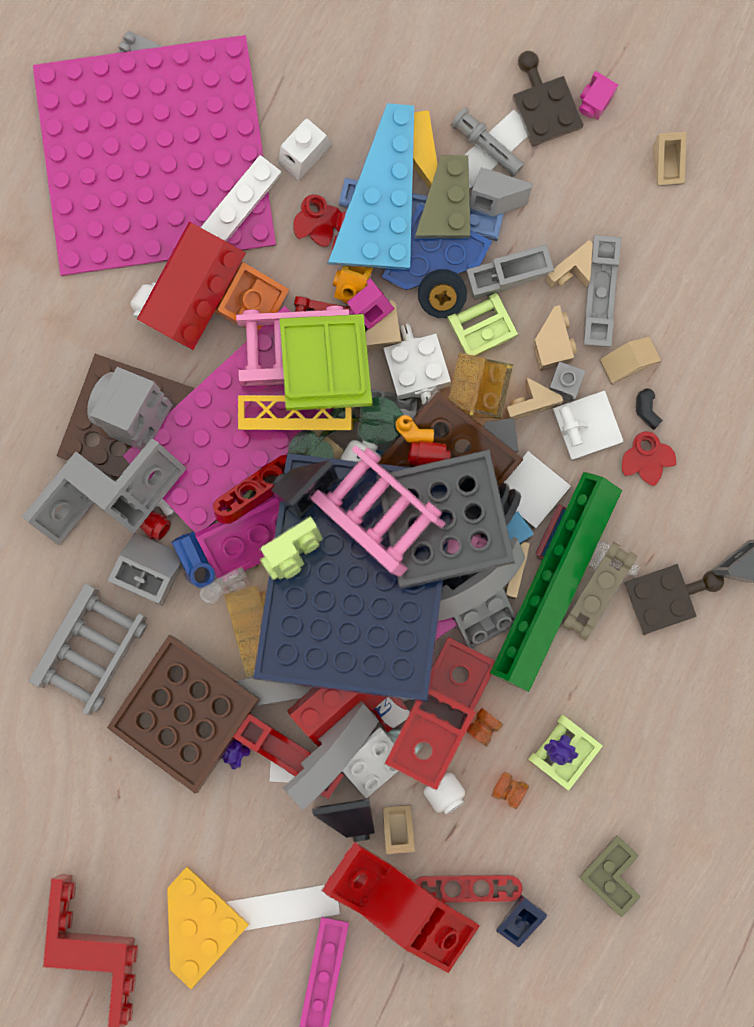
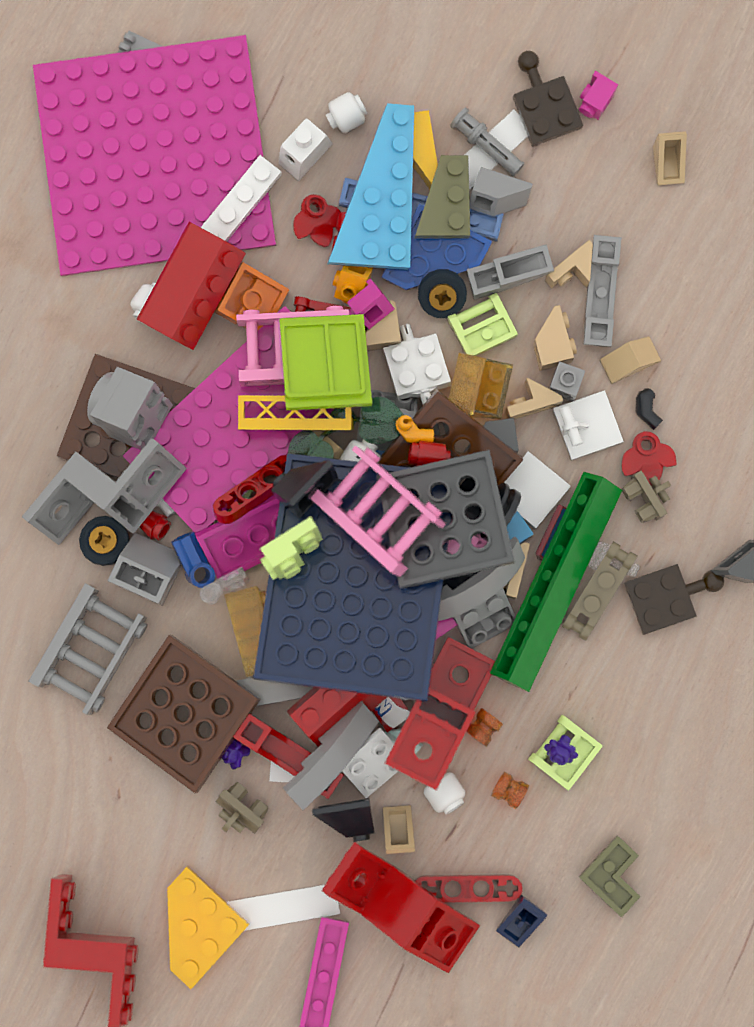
none -> black wheel [79,516,130,566]
none -> dark tan hips [216,782,268,834]
none -> white head [326,92,368,133]
none -> dark tan hips [621,470,671,523]

